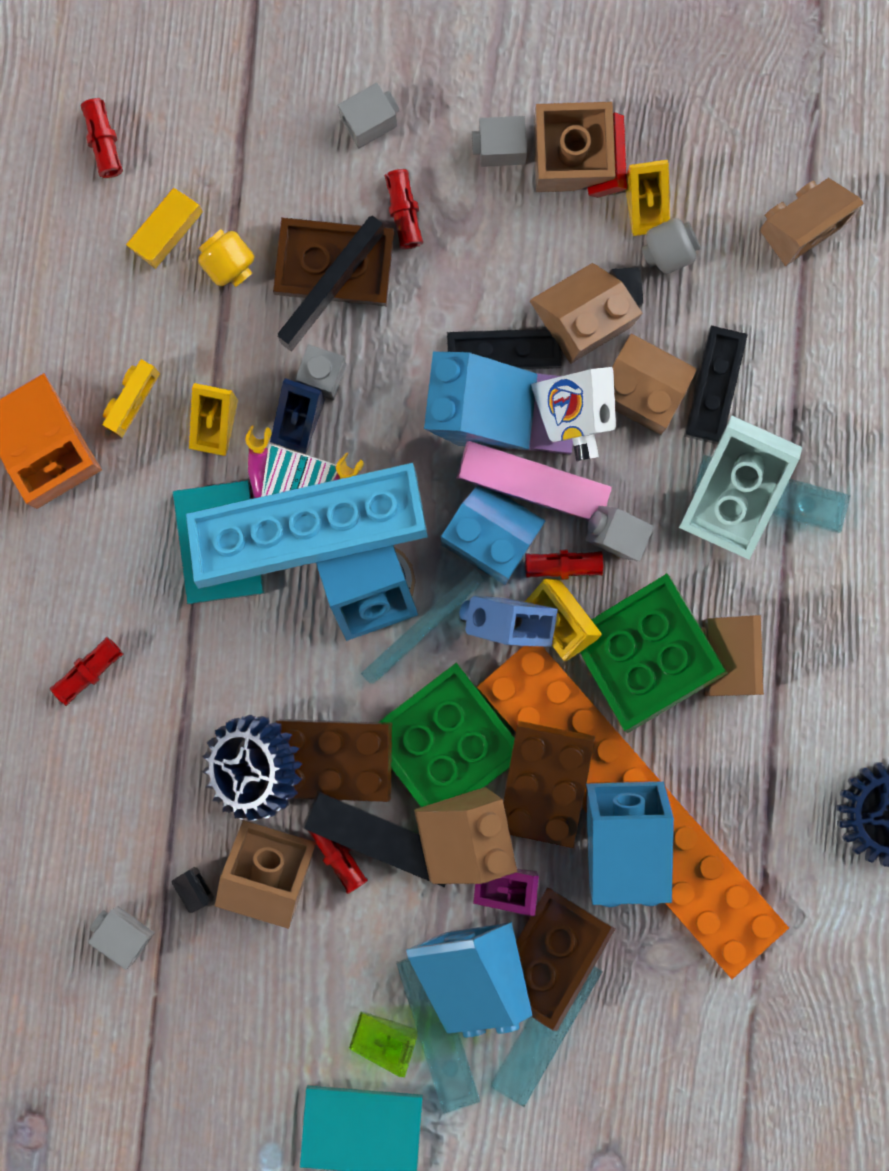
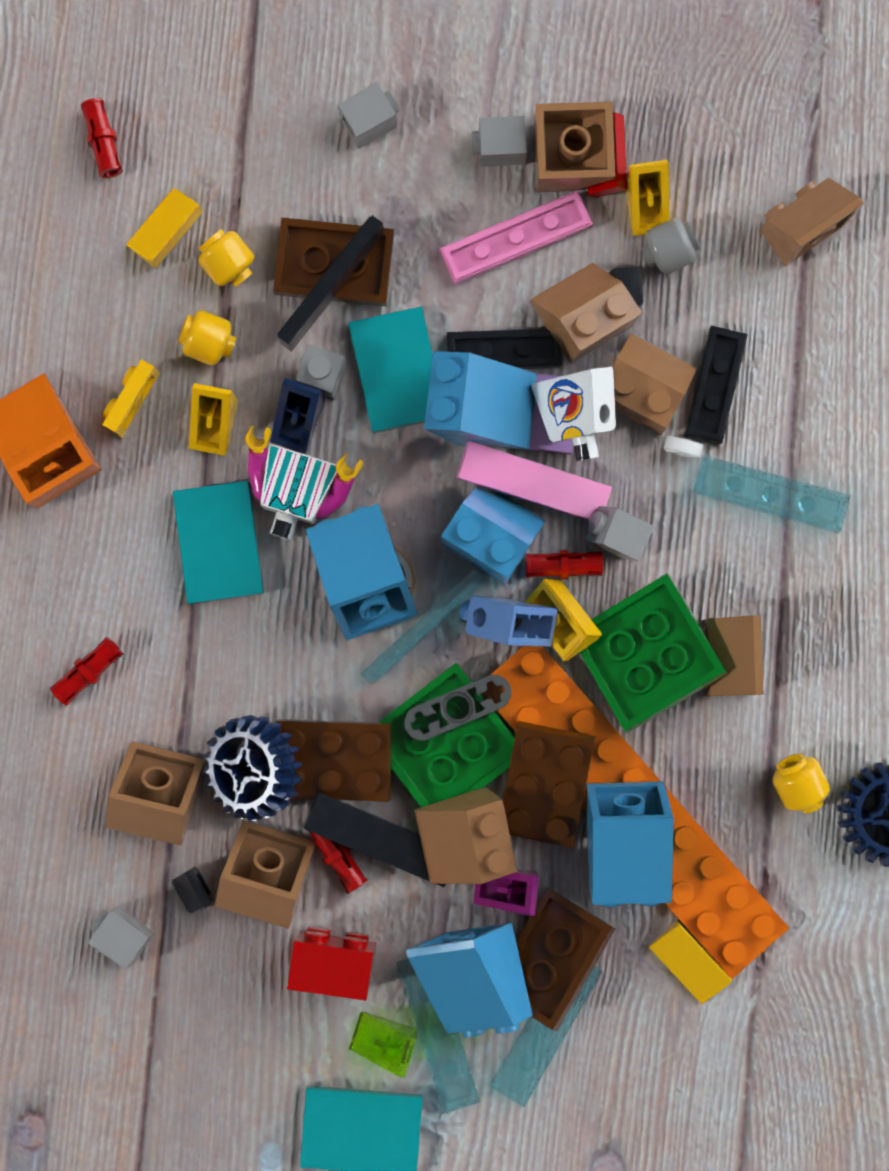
medium azure plate [186,463,428,589] -> none
red pin [384,169,423,250] -> none
light aqua slope [679,415,802,560] -> none
none -> medium nougat slope [106,742,205,846]
none -> yellow head [177,310,237,366]
none -> red brick [287,926,376,1001]
none -> teal tile [348,306,433,434]
none -> dark grey beam [404,675,511,740]
none -> bright pink tile [440,190,593,285]
none -> yellow slope [648,921,733,1004]
none -> white tile [663,436,704,459]
none -> yellow head [772,753,830,814]

